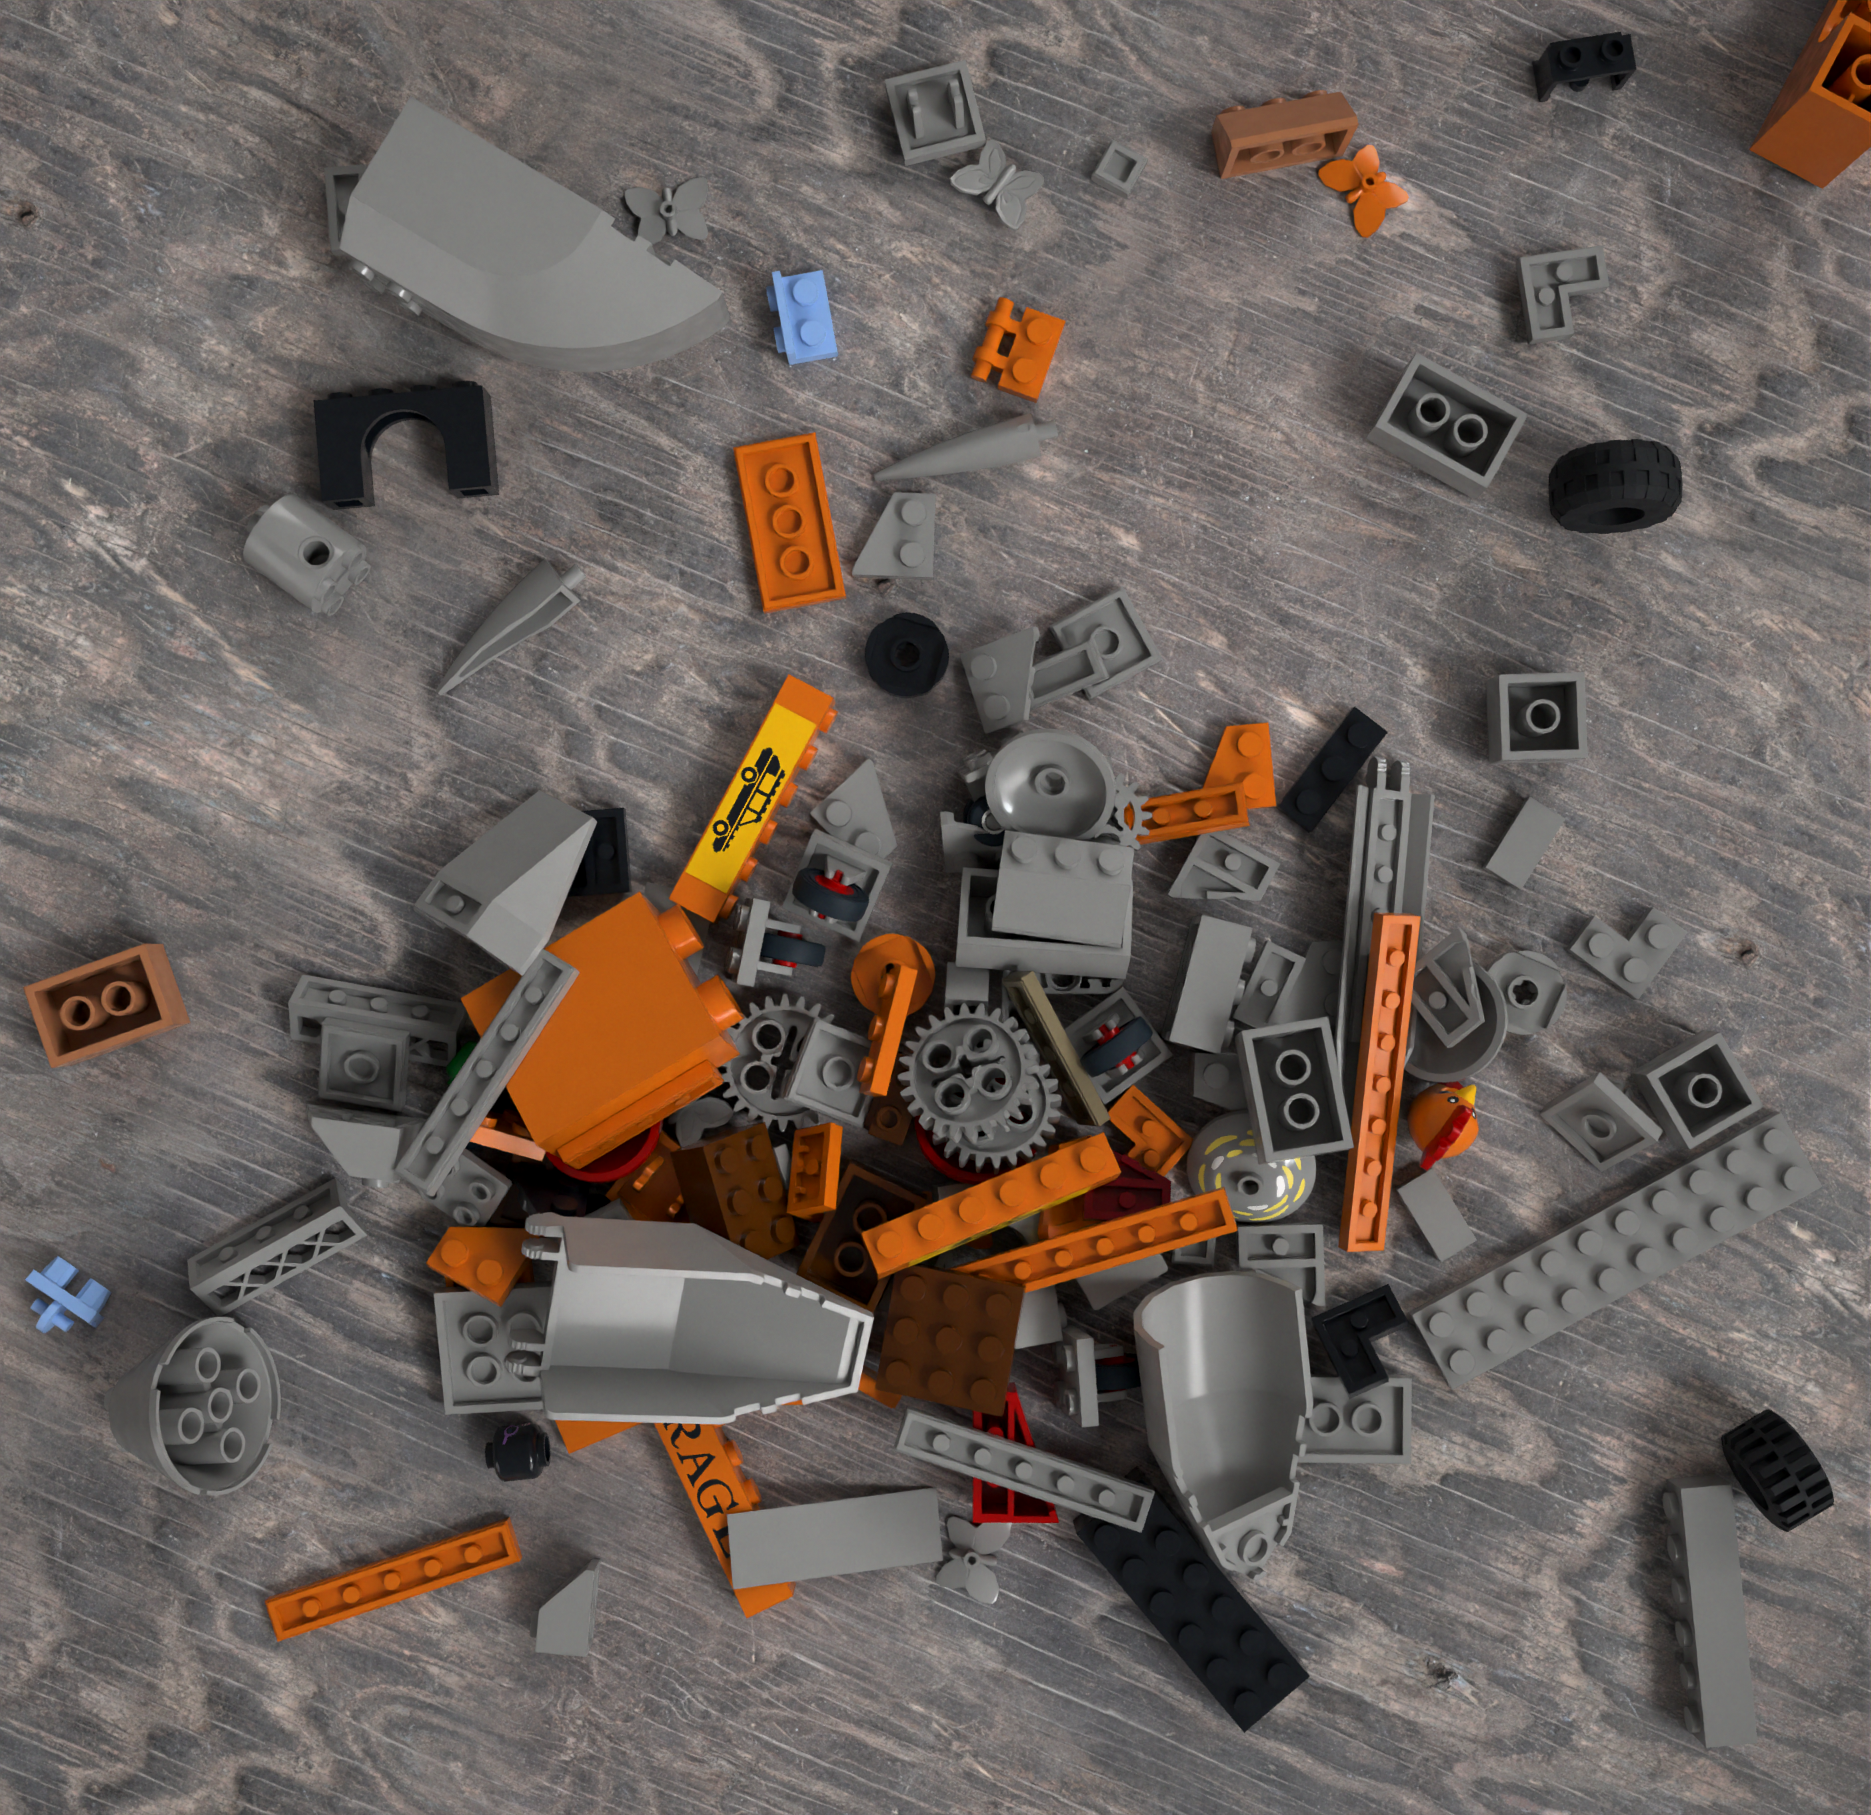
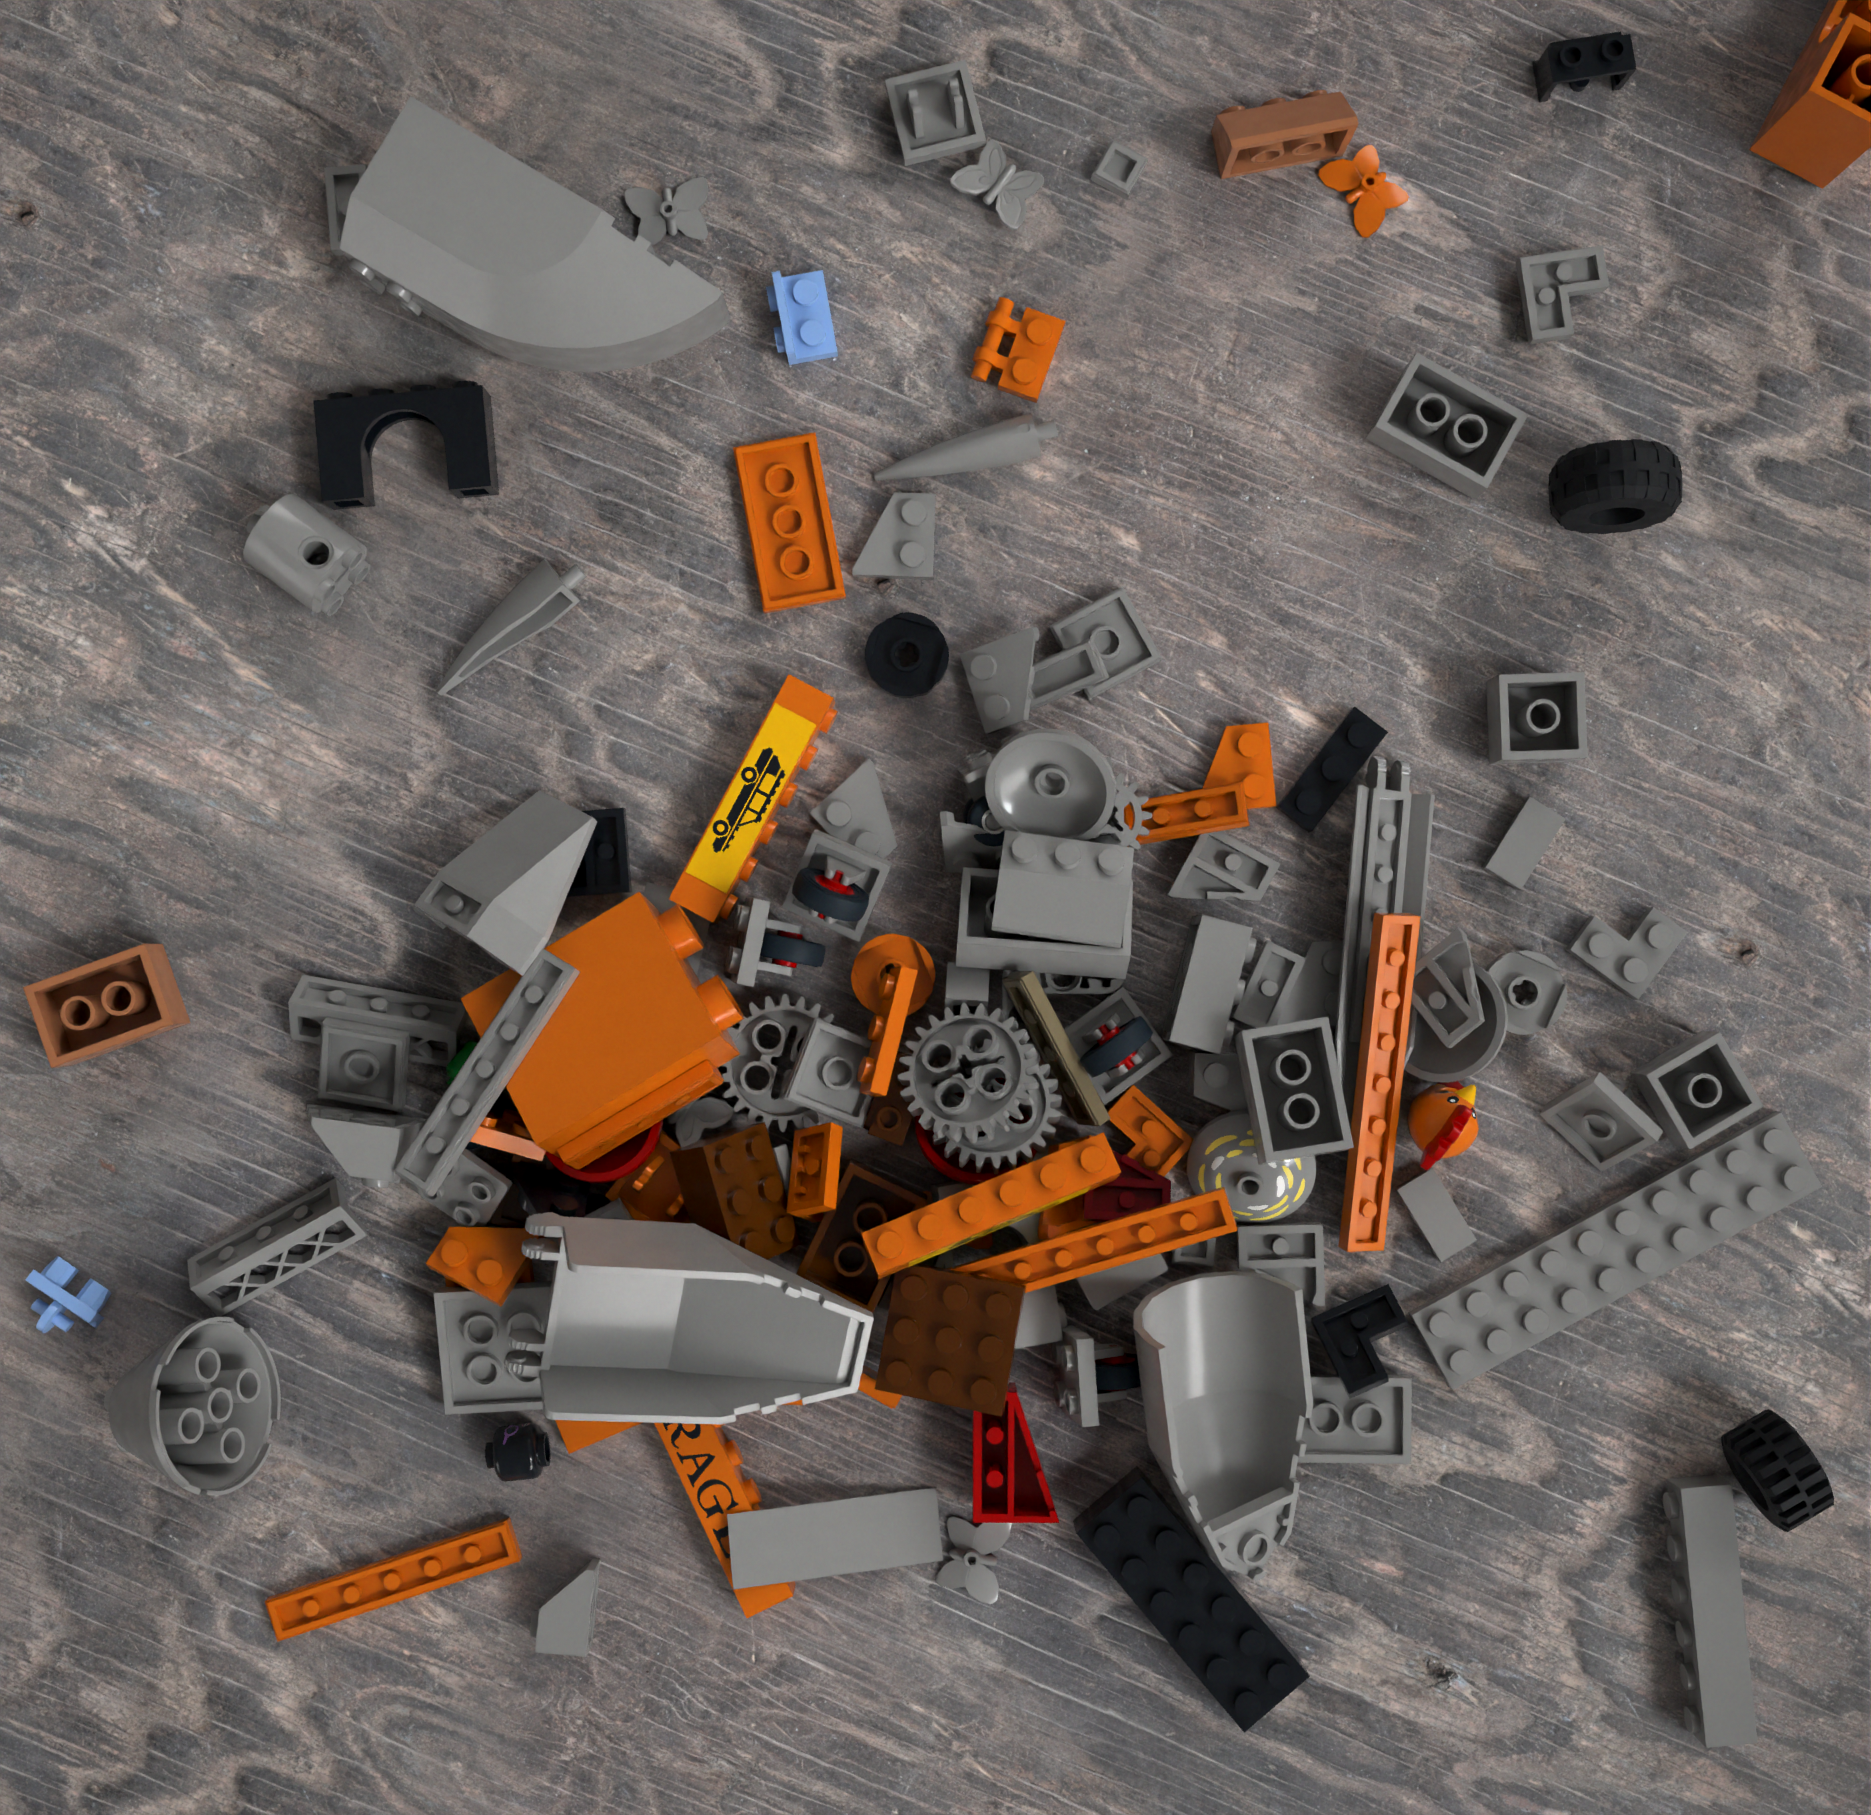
light grey tile [893,1406,1155,1533] -> none

